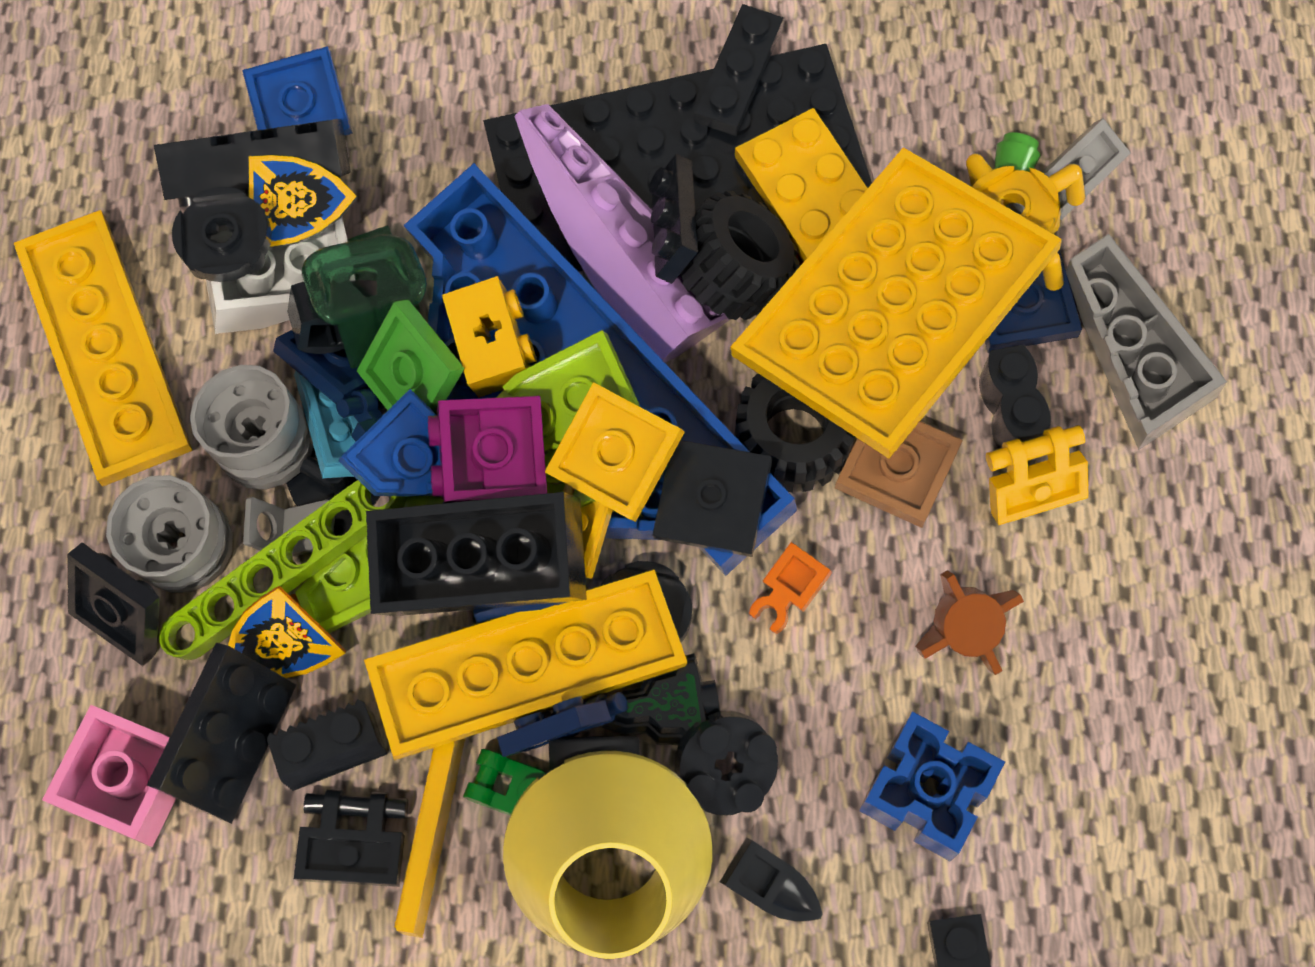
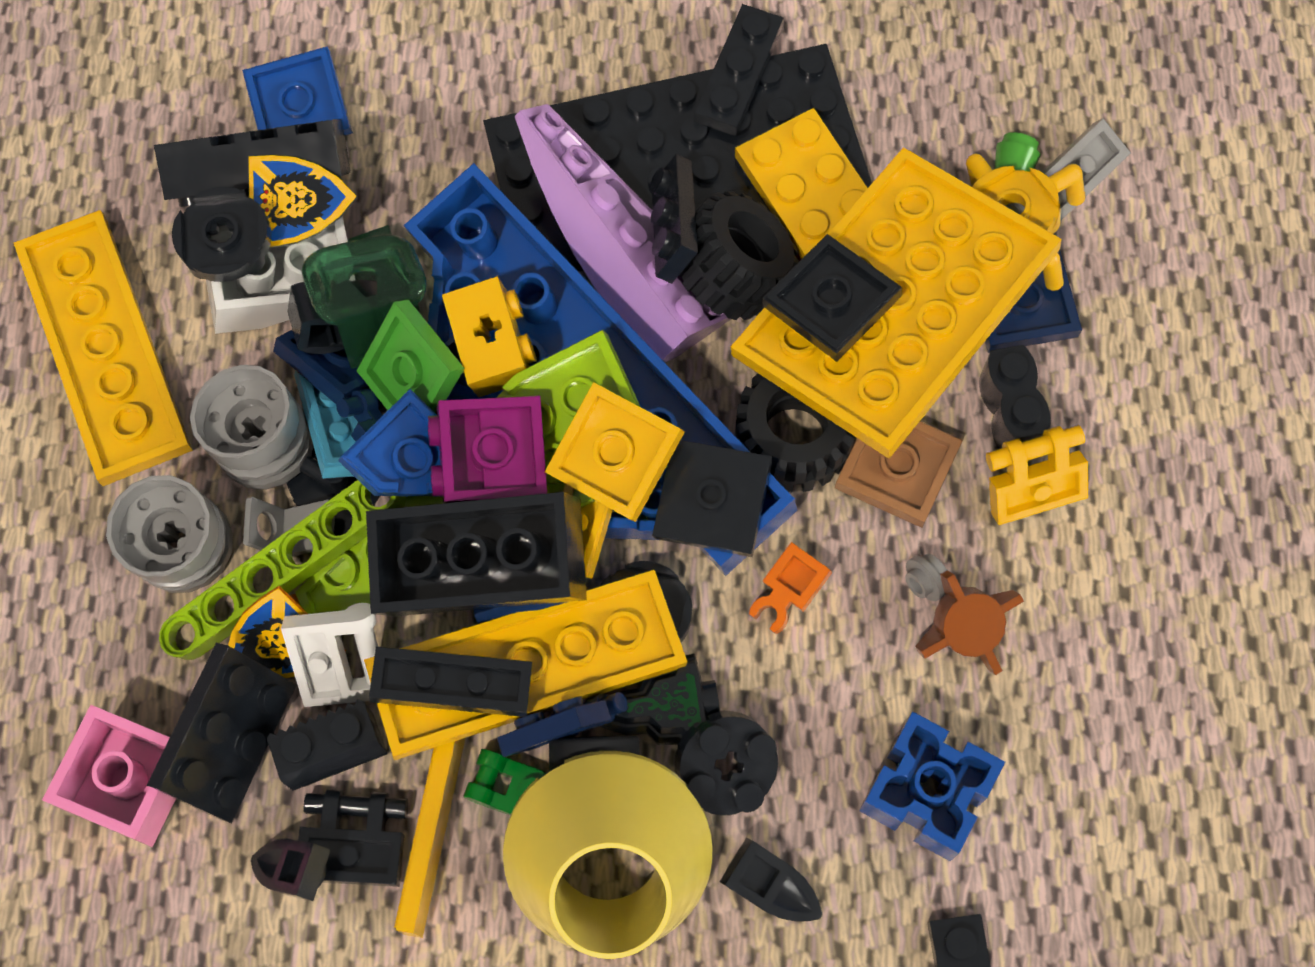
black plate [67,542,160,666] -> none
light grey wedge [1066,234,1227,450] -> none
none -> black plate [251,838,331,901]
none -> white plate [281,603,378,707]
none -> black plate [369,647,532,717]
none -> black plate [762,234,902,362]
none -> light grey plate [905,554,947,601]

